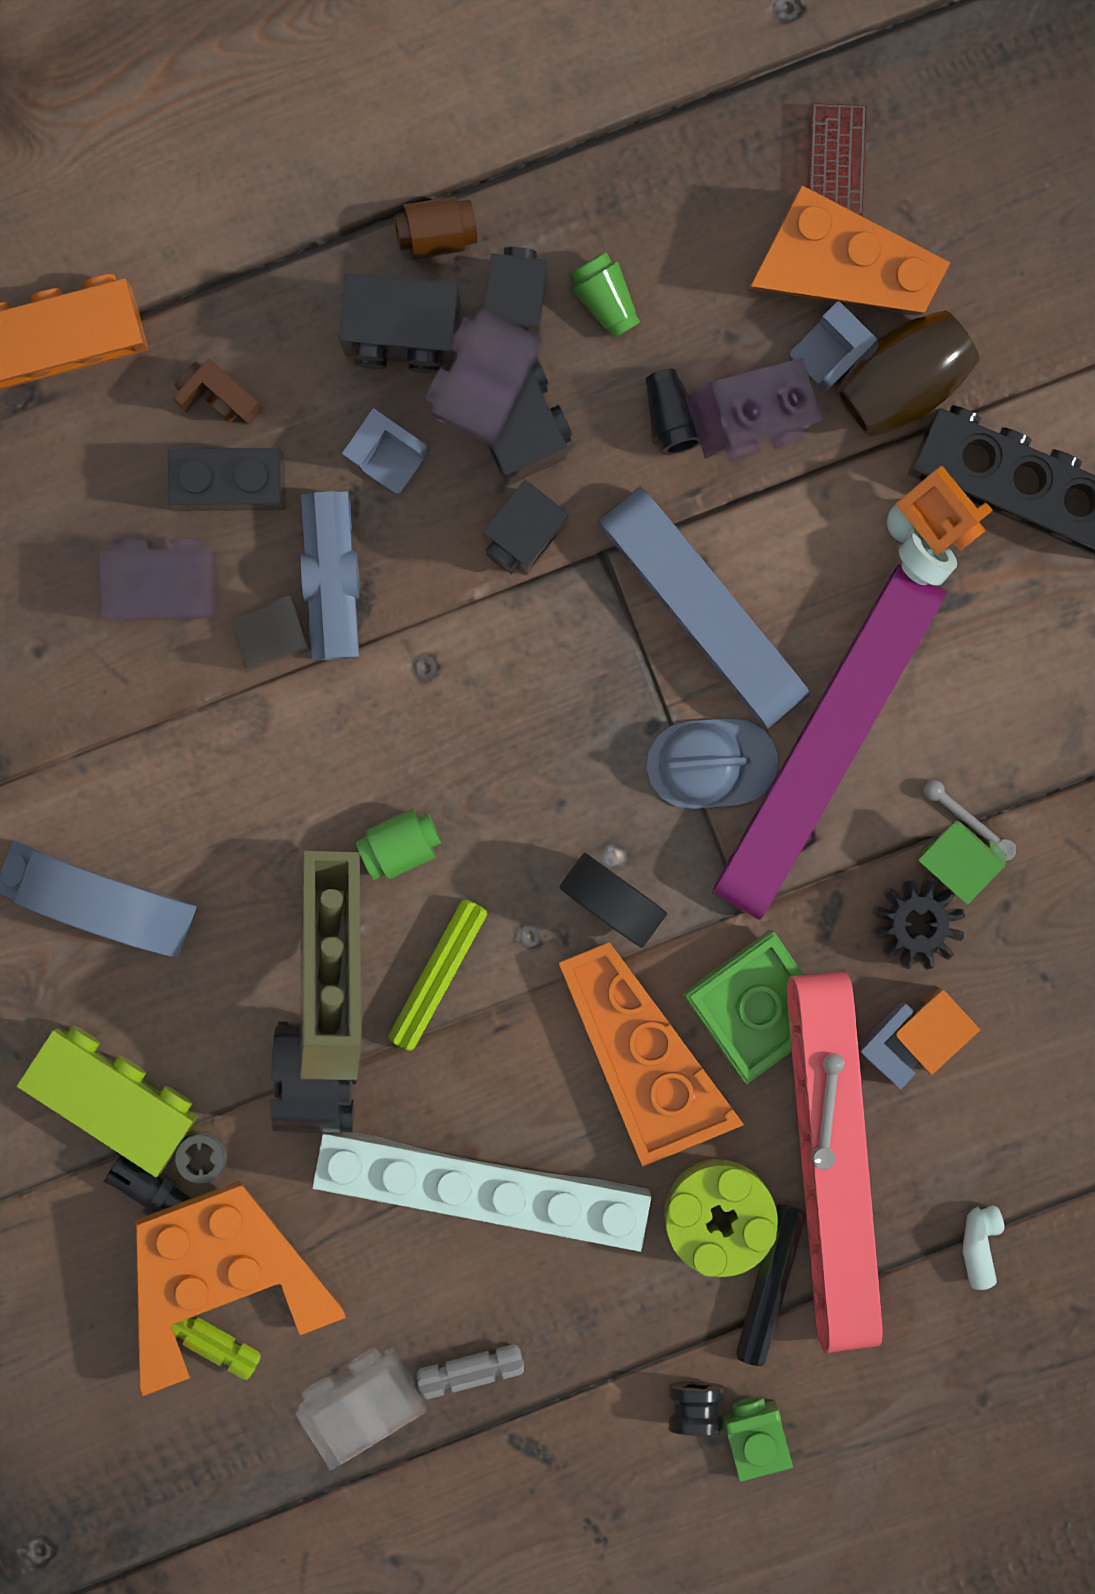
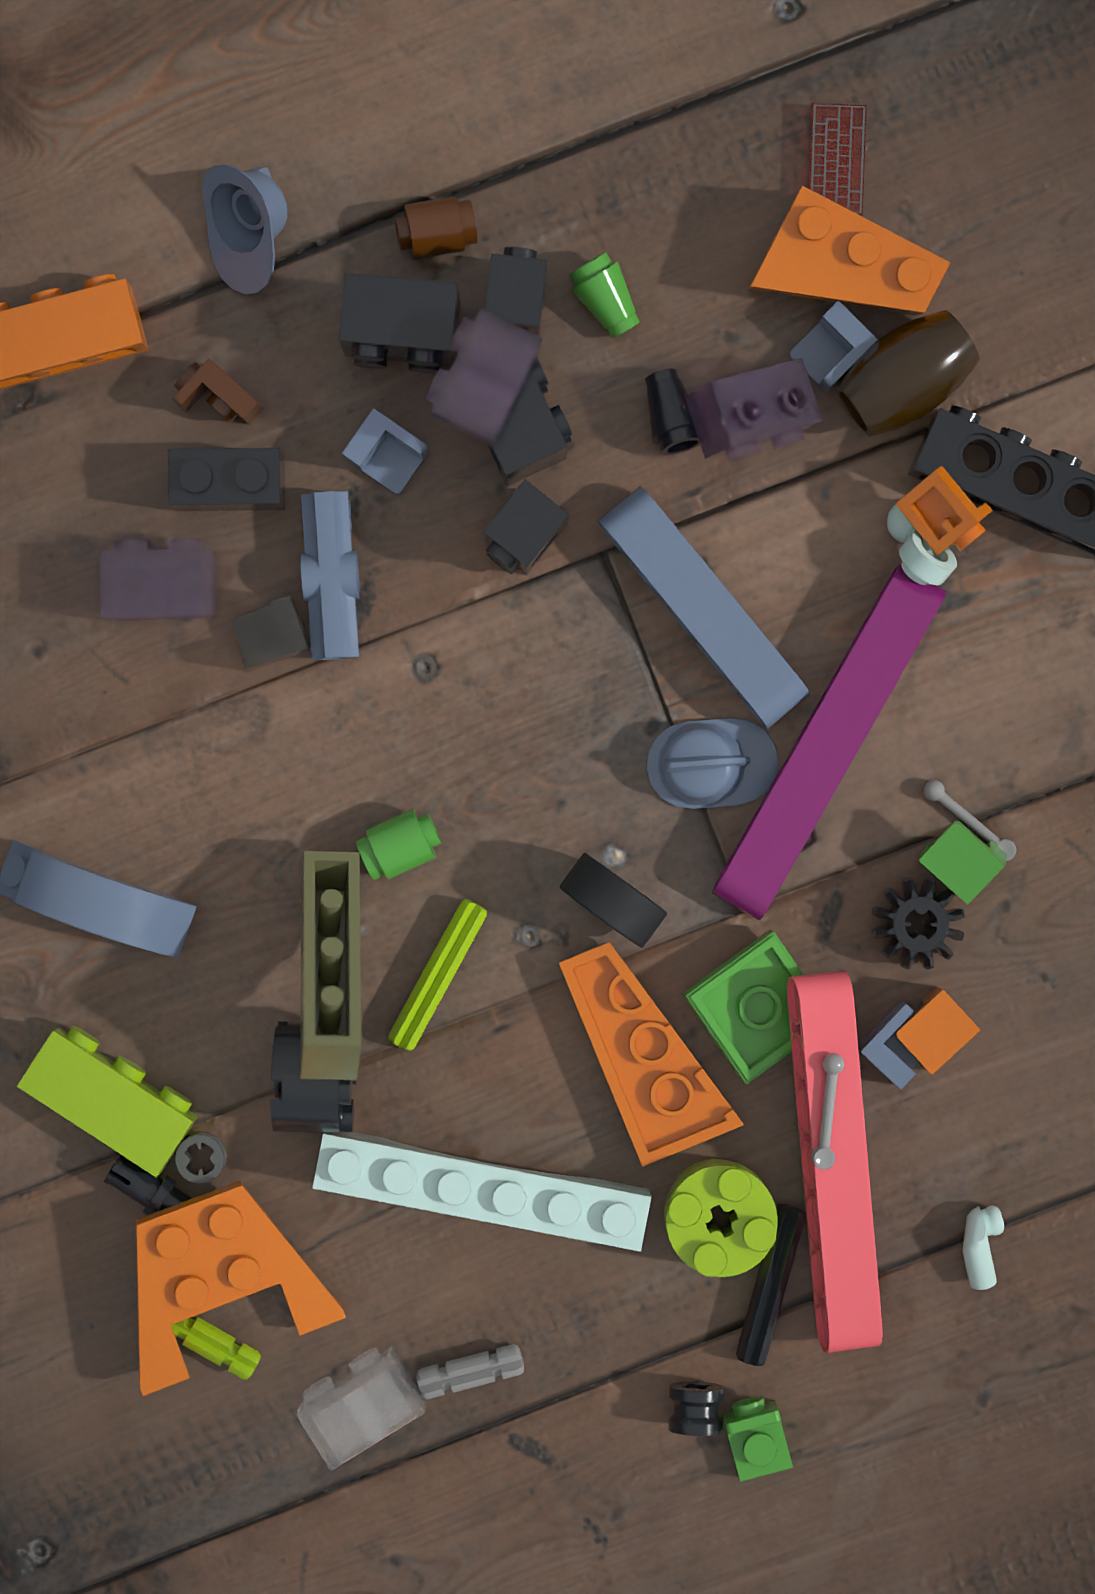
none -> sand blue piece [202,164,288,295]

